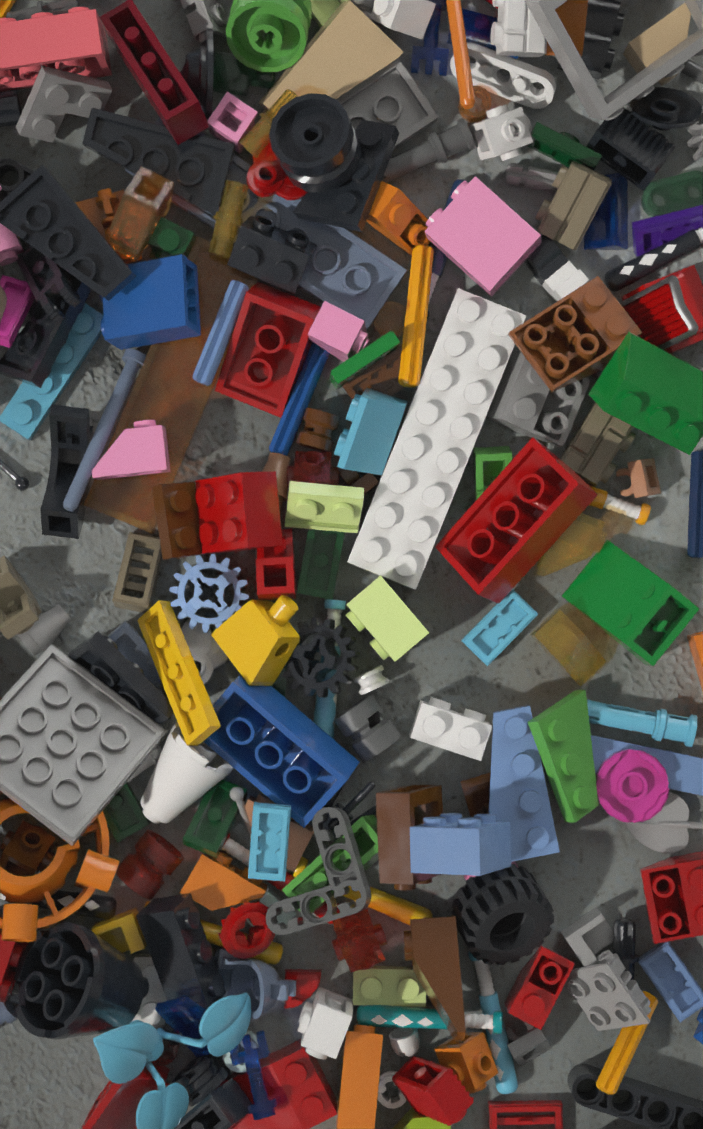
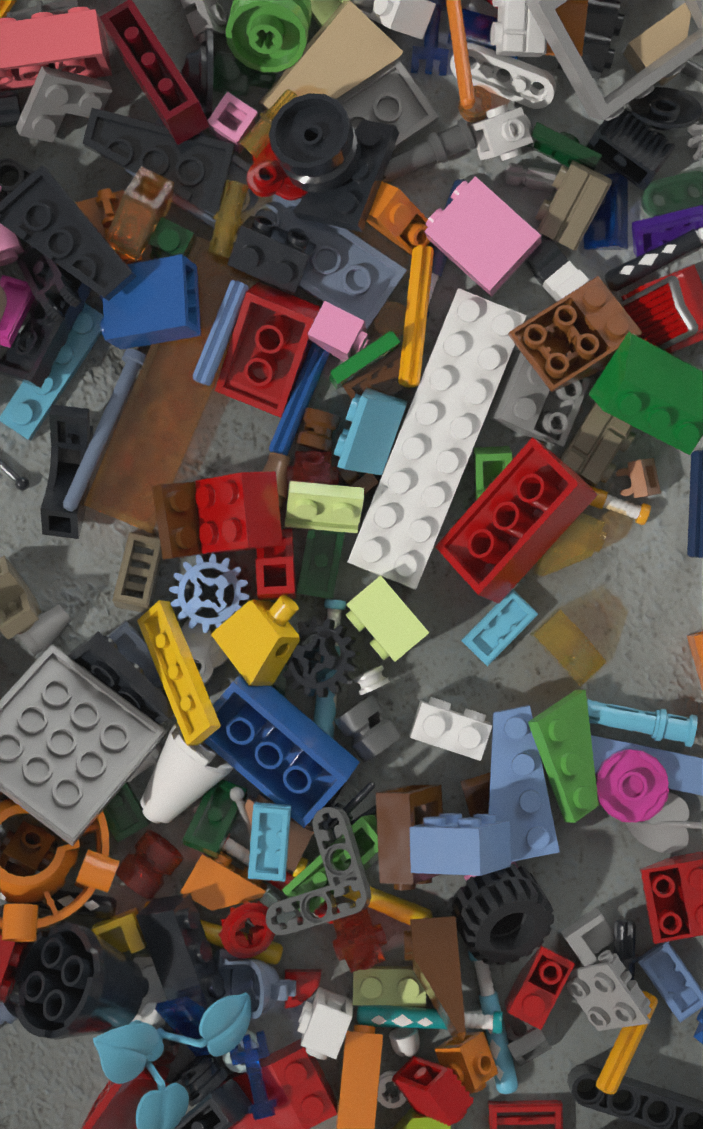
bright pink slope [92,420,171,480] -> none
green slope [561,540,700,666] -> none

